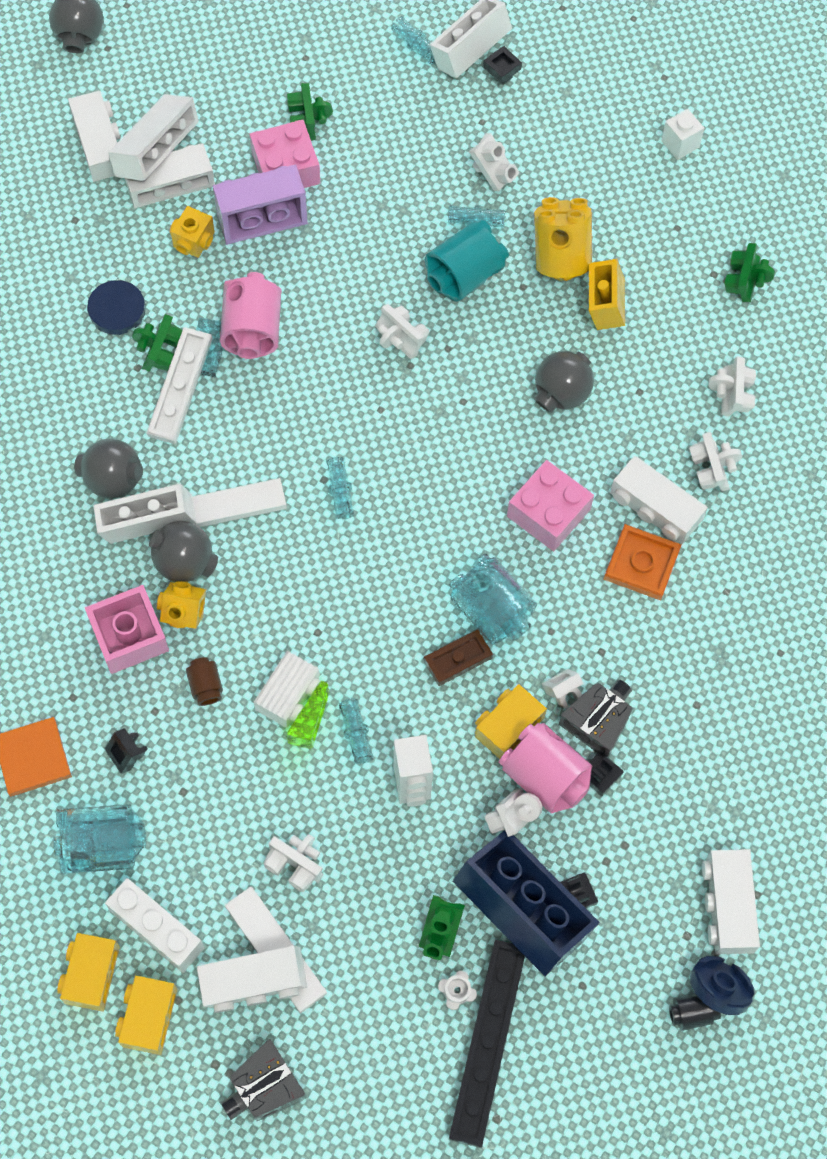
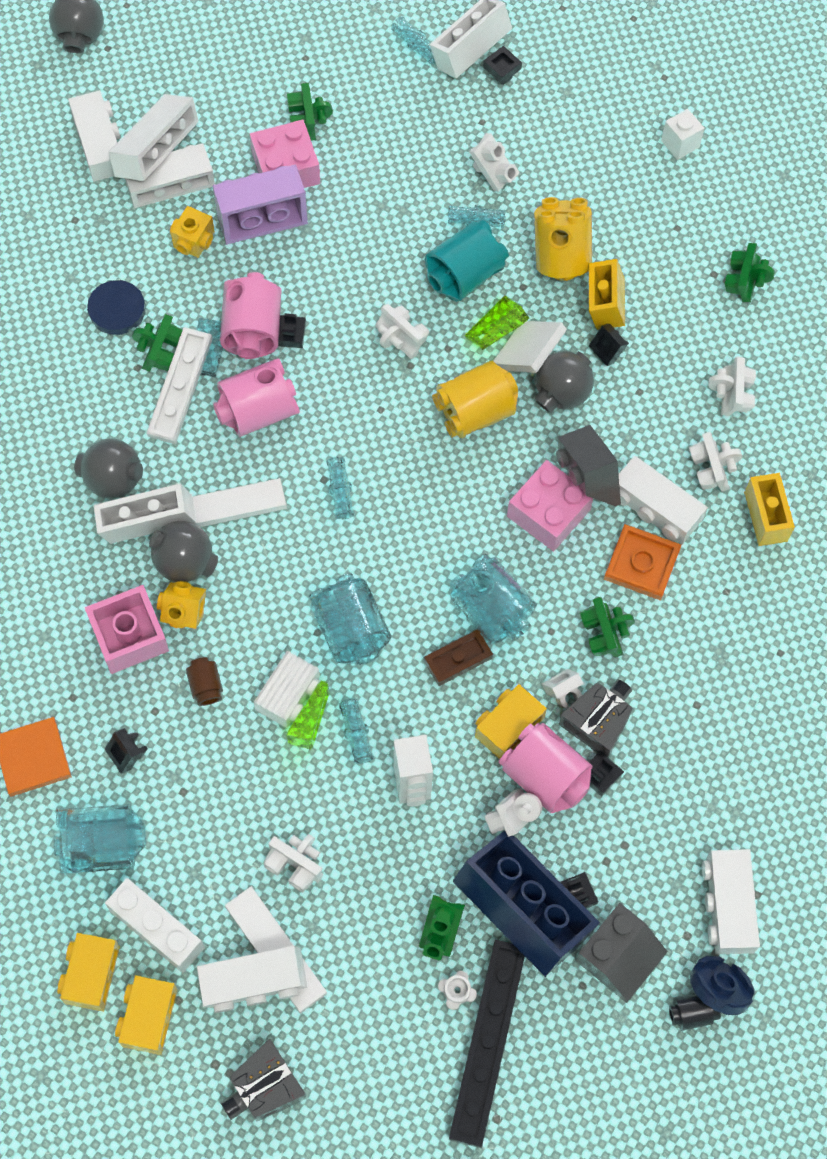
none -> bright pink cylinder [213,358,300,437]
none -> black tile [278,313,306,348]
none -> clear light blue cylinder [309,573,392,665]
none -> yellow cylinder [432,361,518,439]
none -> clear neon green slope [464,295,530,350]
none -> white tile [494,321,567,373]
none -> dark grey slope [556,425,621,507]
none -> dark grey slope [575,903,668,1003]
none -> green hips [580,597,635,658]
none -> black tile [588,323,629,366]
none -> yellow brick [744,472,795,546]

